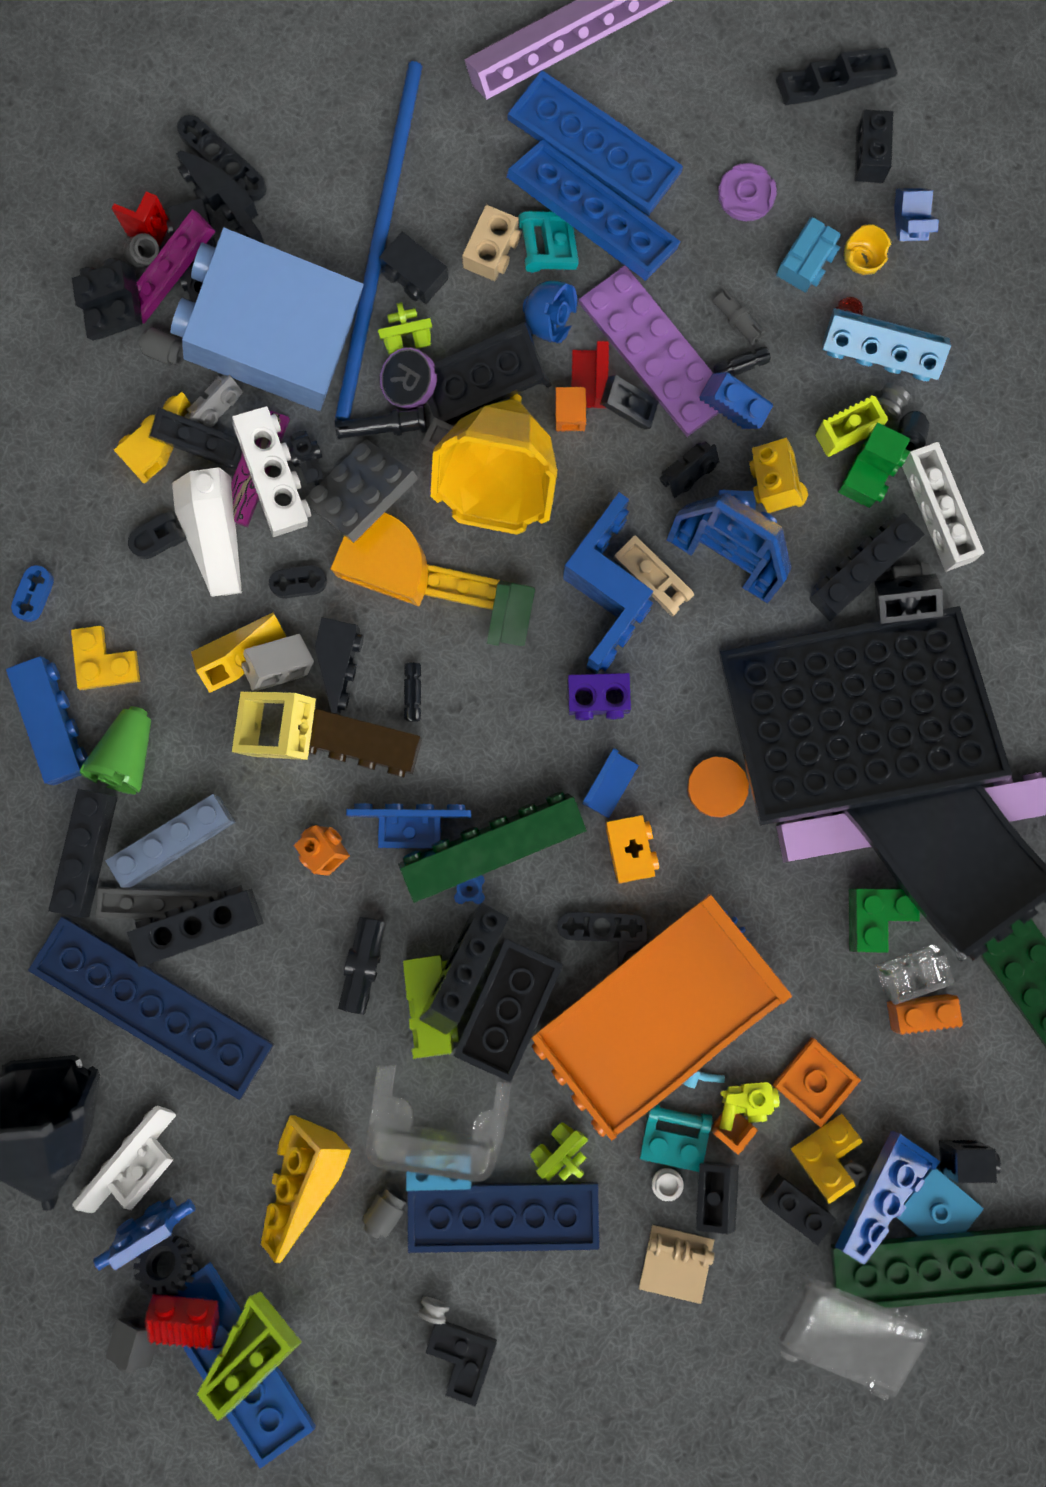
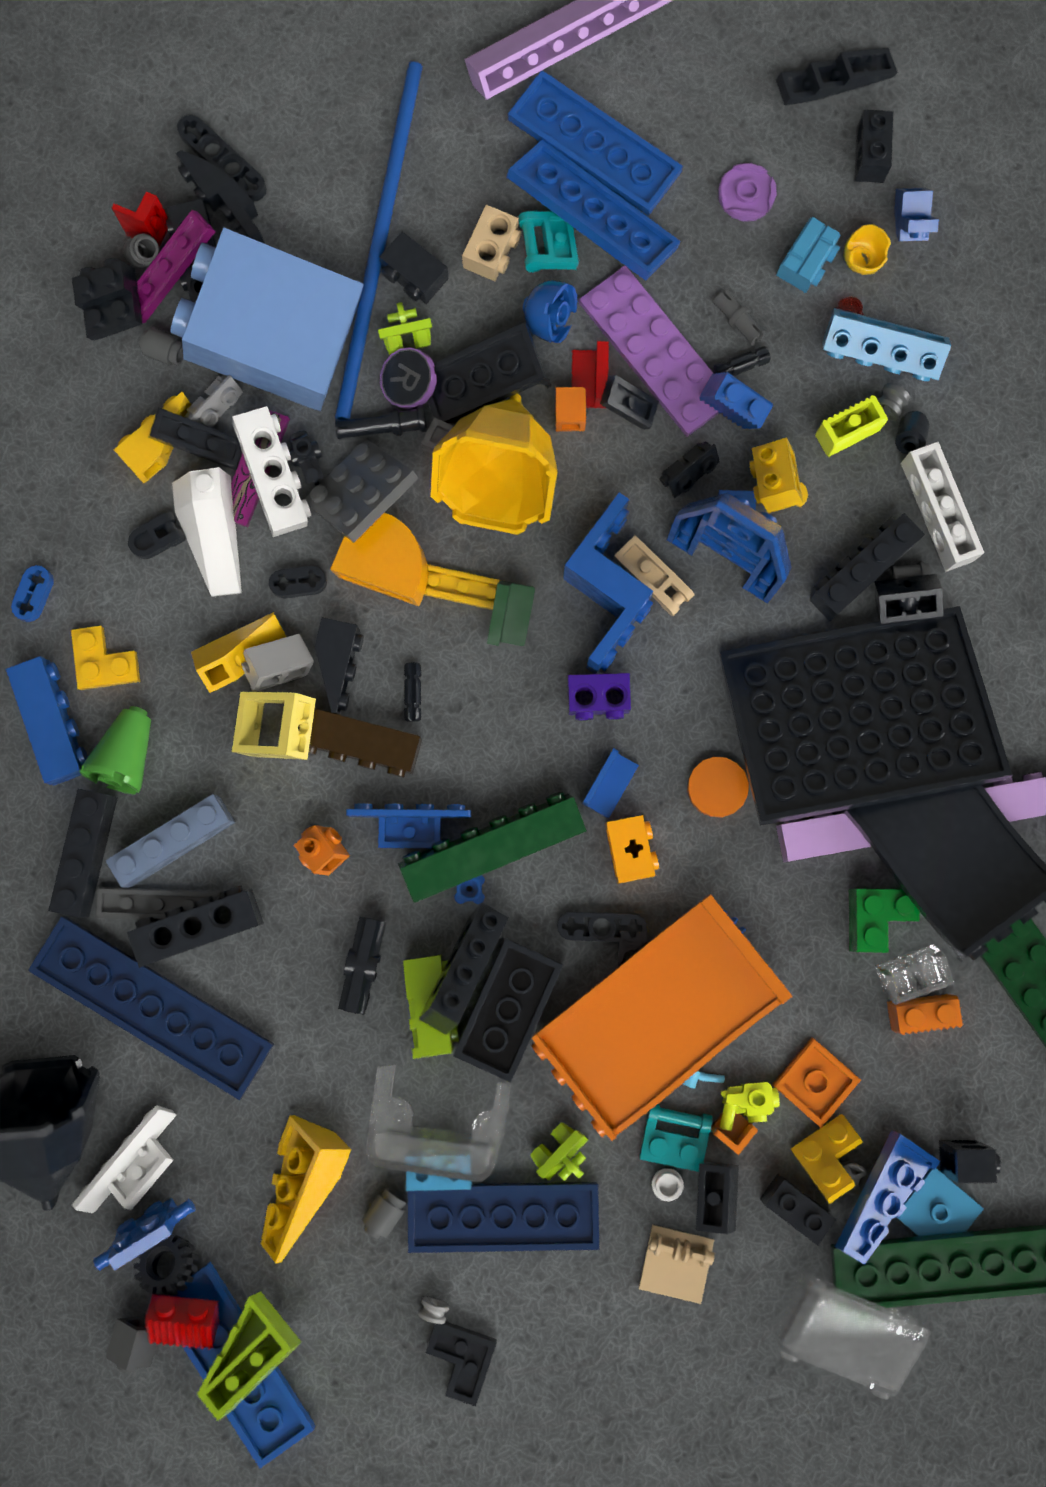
green brick [838,422,910,508] -> none

